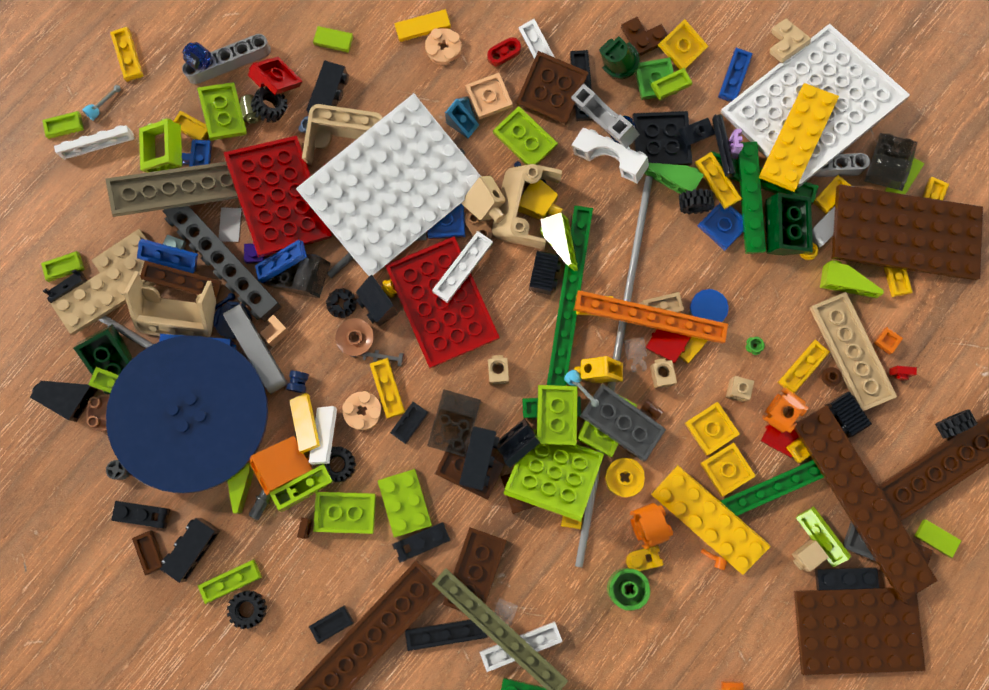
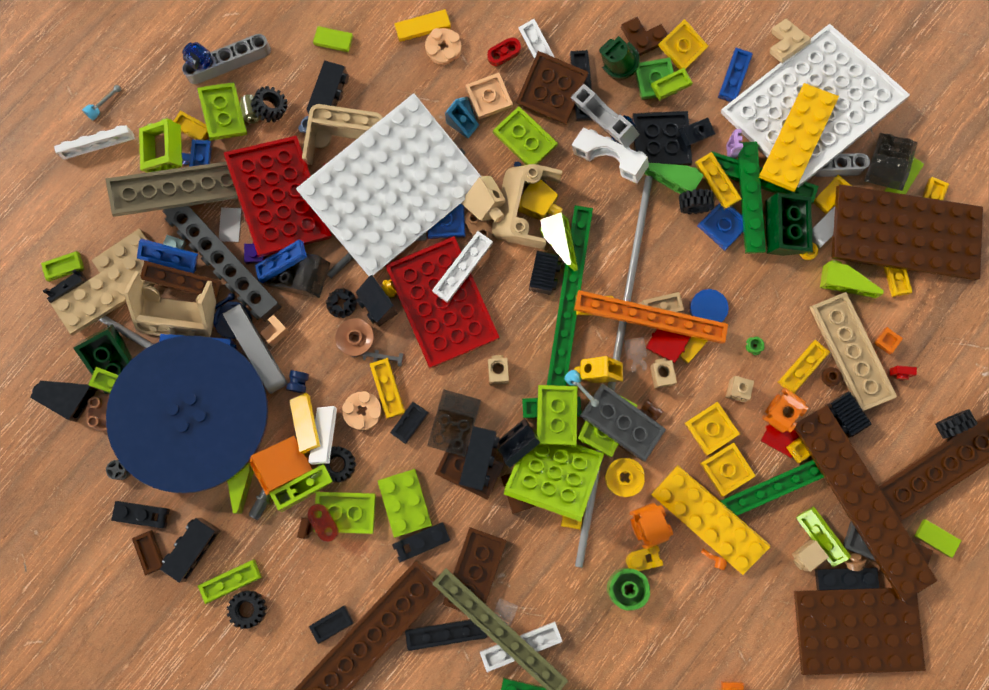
lime tile [42,111,84,139] -> none
yellow tile [110,27,144,82] -> none
red plate [248,57,303,95] -> none
black axle [712,114,736,178] -> none
none -> clear red plate [307,504,339,542]
none -> medium nougat plate [845,553,866,571]

